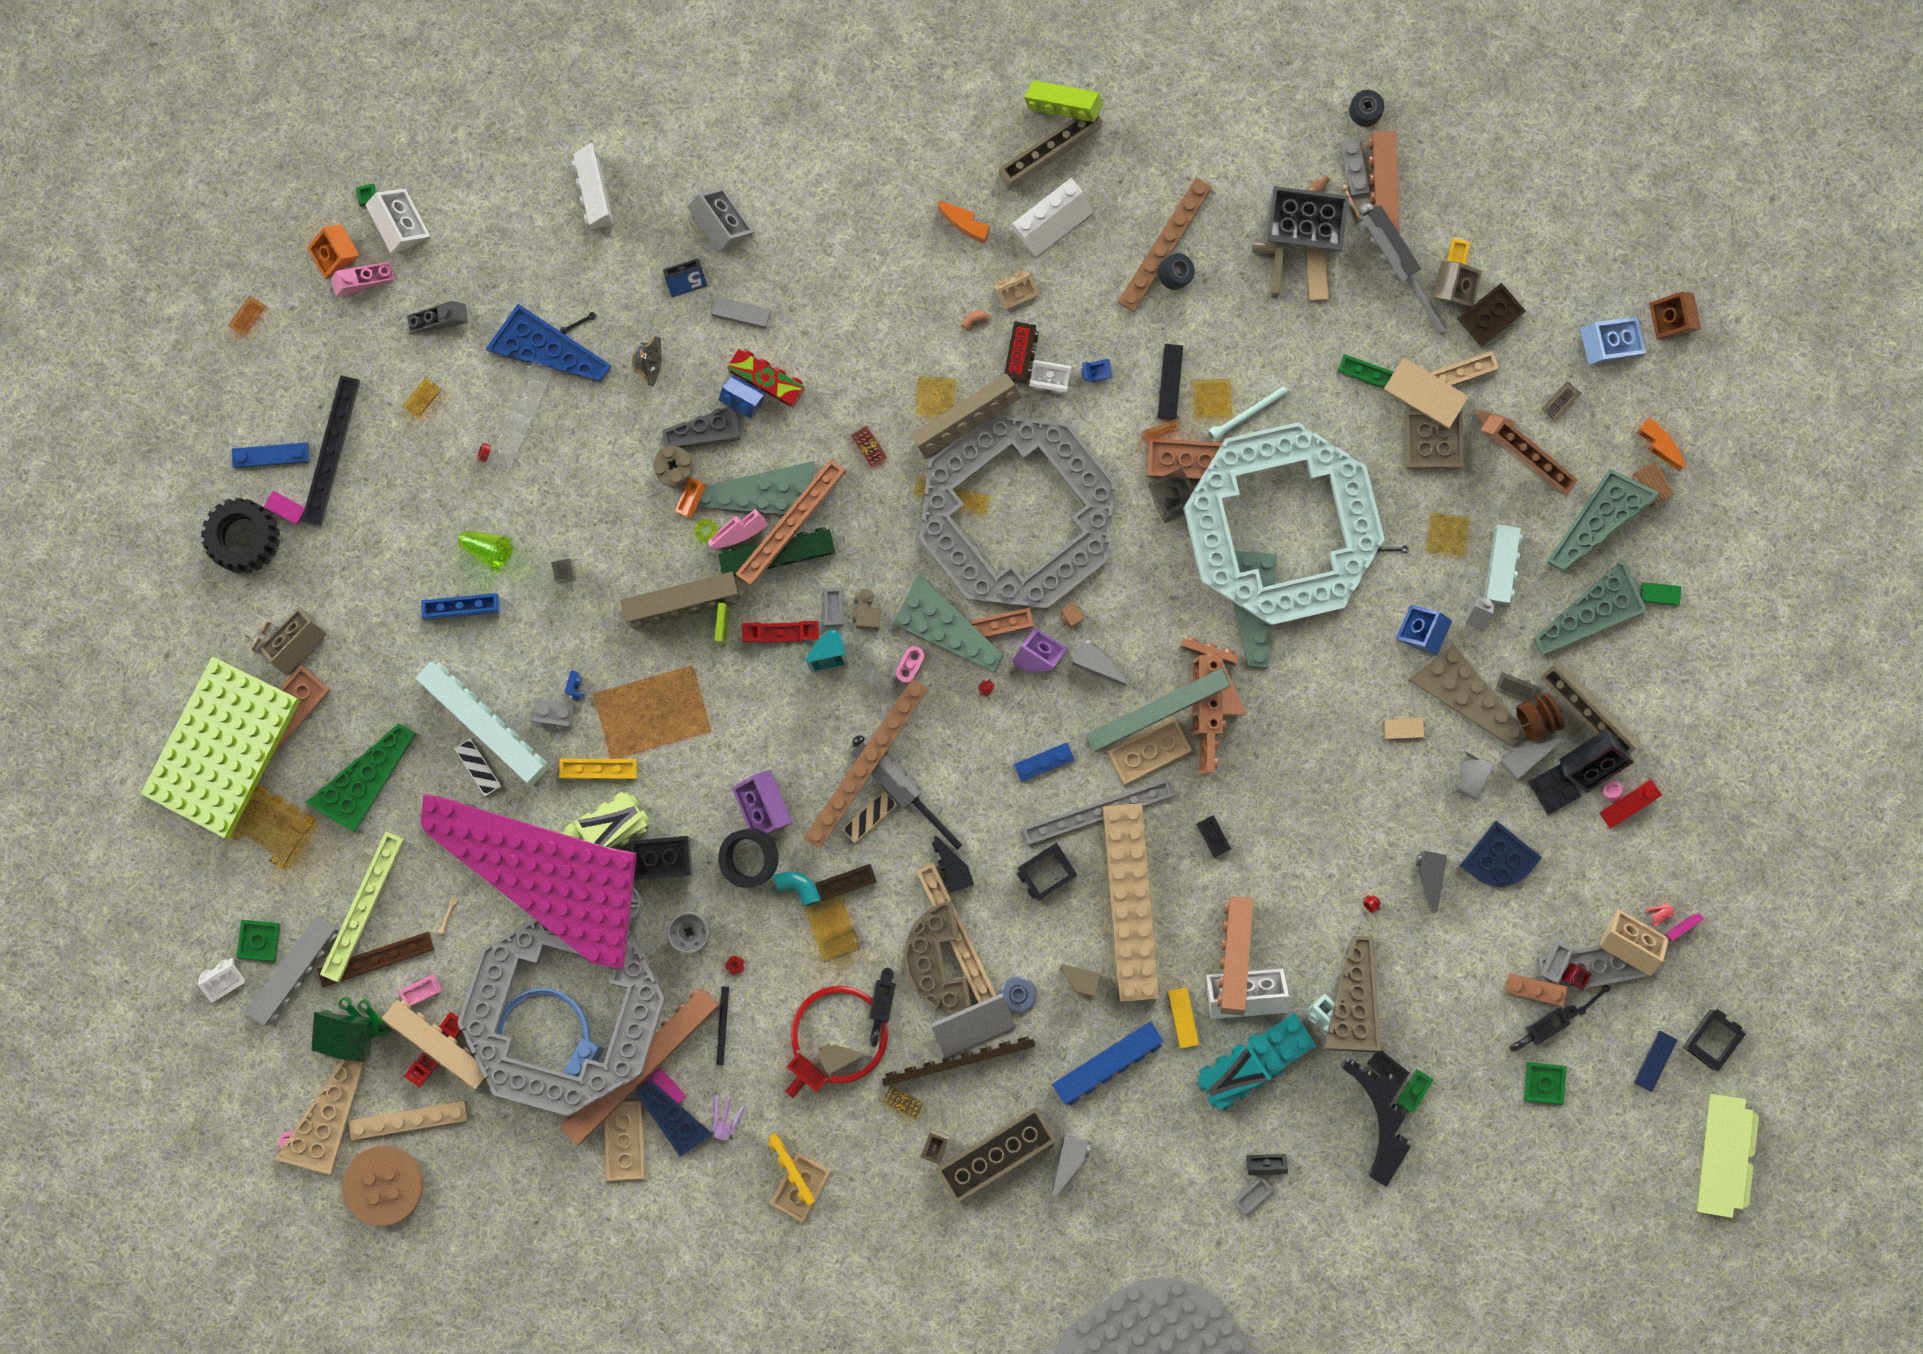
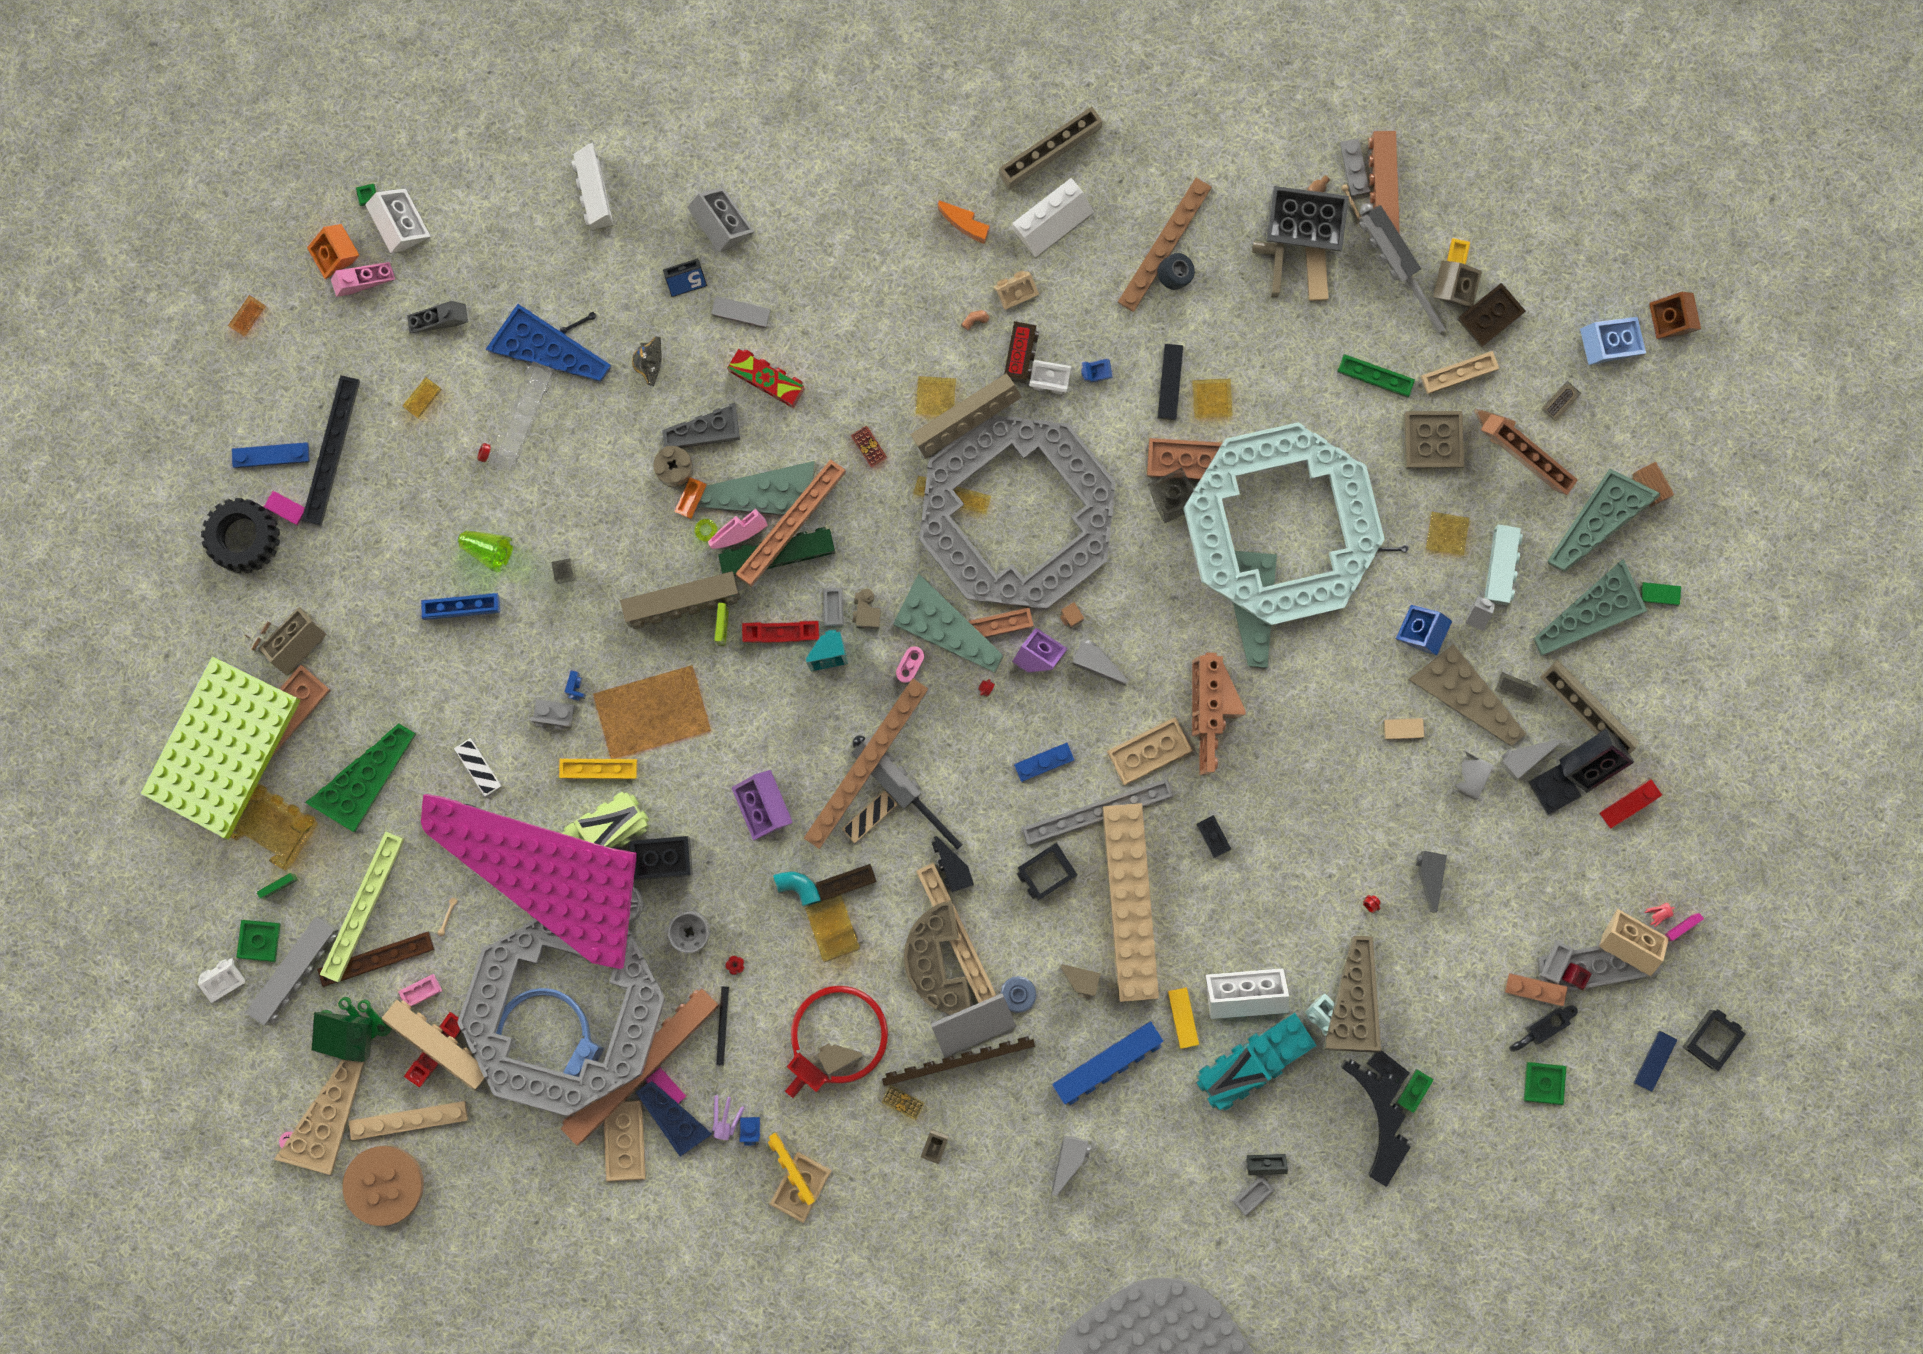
light aqua brick [415,661,549,785] -> none
blue brick [718,375,765,419] -> none
black tyre [718,828,779,888] -> none
black piece [868,968,896,1047] -> none
dark tan brick [936,1106,1057,1204] -> none
lime brick [1024,80,1103,122] -> none
sand green tile [1087,668,1231,752] -> none
clear orange tile [1141,419,1180,441] -> none
nougat plate [1180,637,1239,665] -> none
light aqua piece [1208,387,1288,442] -> none
nougat brick [1217,896,1253,1016] -> none
black wheel [1349,89,1385,127] -> none
tan tile [1383,357,1469,429] -> none
dark blue plate [1459,821,1542,887] -> none
reddish brown wheel [1516,692,1565,742] -> none
black hinge [1578,985,1610,1015] -> none
bright pink tile [1603,781,1624,801] -> none
orange slope [1636,417,1686,471] -> none
yellowish green slope [1697,1094,1759,1218] -> none
none -> green tile [257,873,298,899]
none -> blue bracket [739,1117,760,1146]

